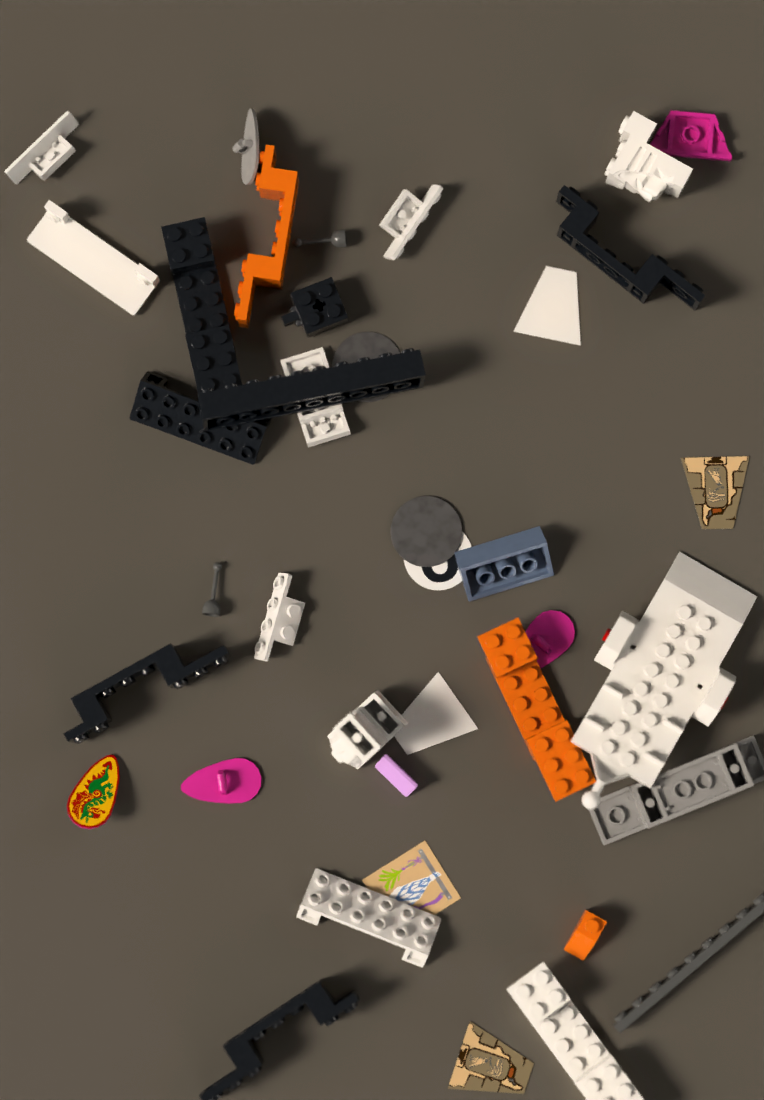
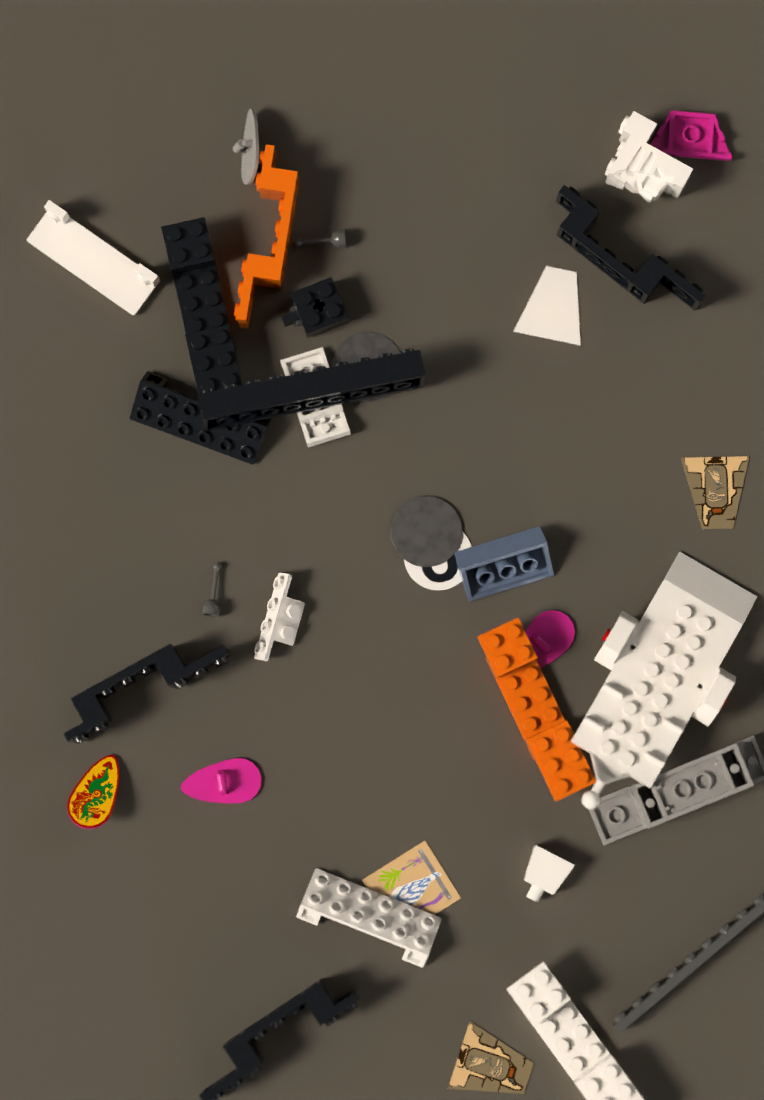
white bracket [5,111,79,184] -> none
white brick [327,690,408,770] -> none
lavender slope [375,754,418,797] -> none
white bracket [379,185,443,260] -> none
white sticker [395,672,478,755] -> none
orange slope [563,910,607,961] -> none
none -> white torso [524,845,574,902]

